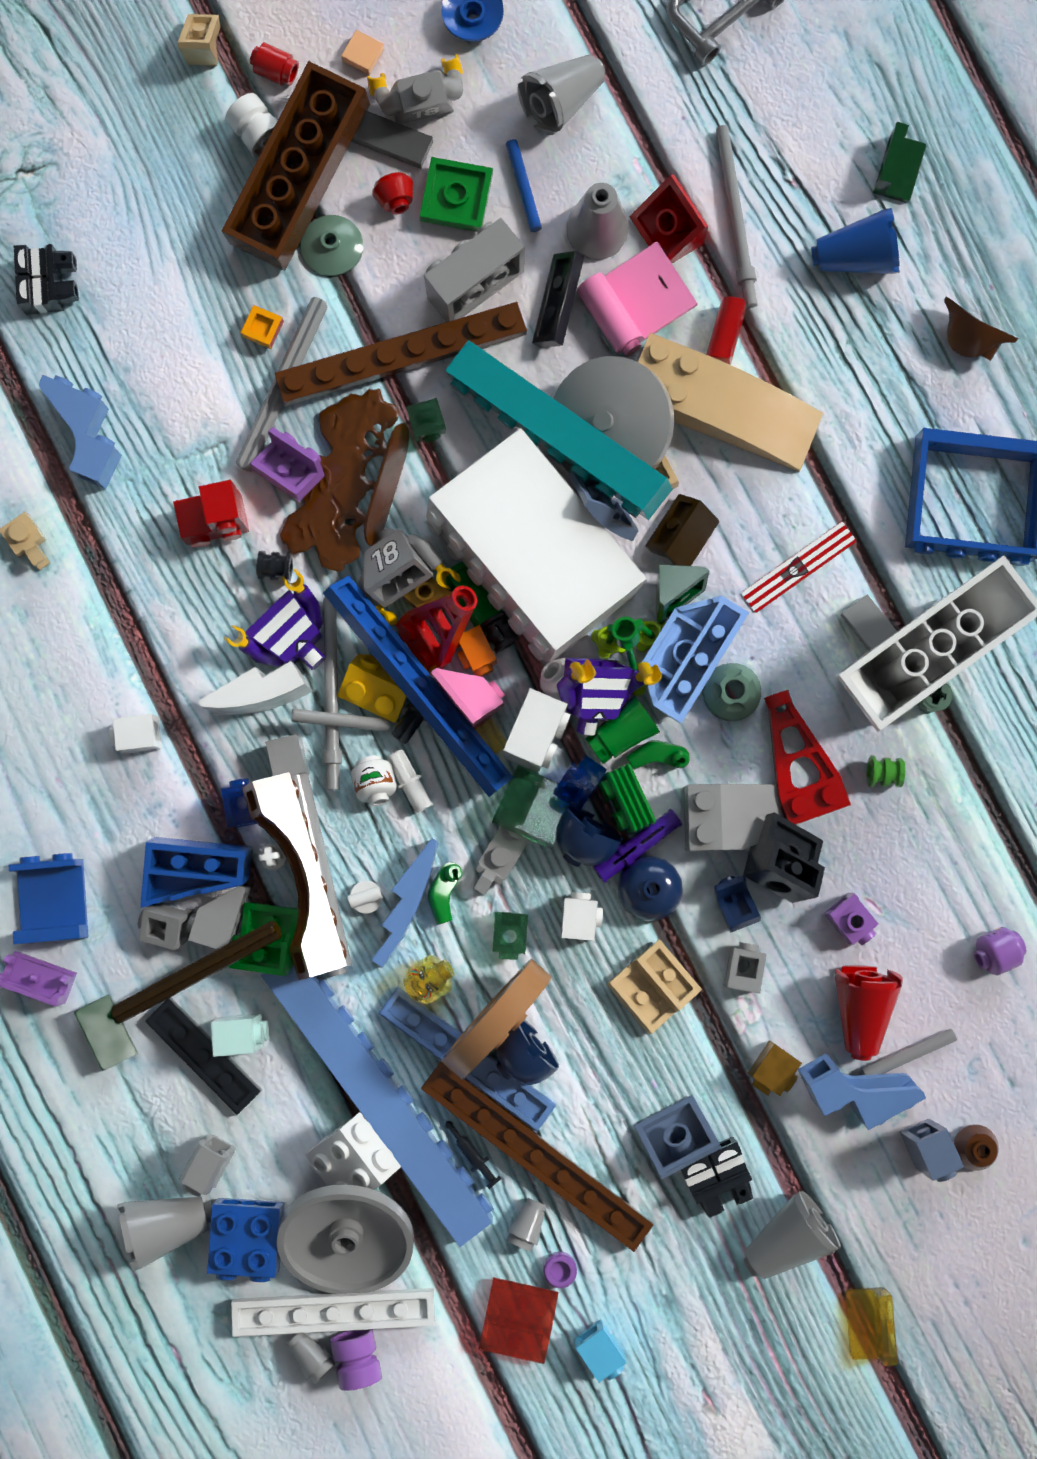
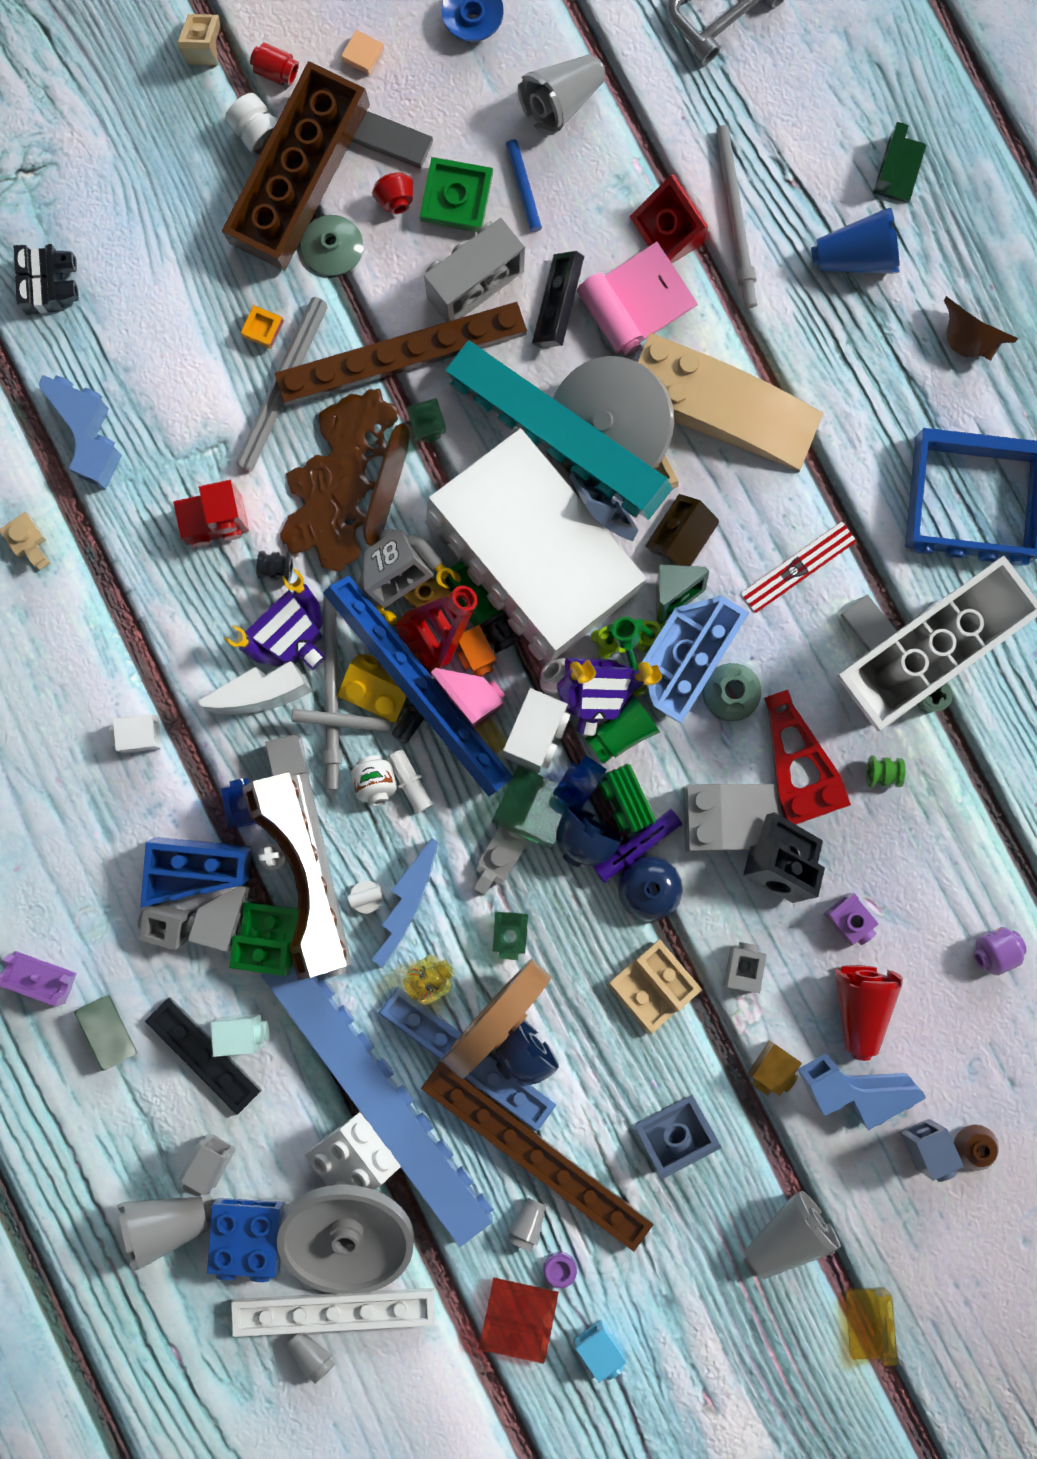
blue panel [9,853,89,944] -> none
dark brown axle [111,921,282,1023] -> none
medium lavender bracket [250,427,325,502] -> none
medium lavender wheel [330,1329,382,1391] -> none
light grey torso [367,54,463,124] -> none
green arm [428,862,463,925] -> none
black piece [445,1121,502,1189] -> none
white brick [561,892,603,941] -> none
light grey cone [566,183,629,260] -> none
green arm [626,740,690,770] -> none
black hips [680,1137,753,1218] -> none
red brick [706,296,746,365] -> none
dark blue bracket [714,875,761,933] -> none
light grey piece [861,1029,957,1075] -> none

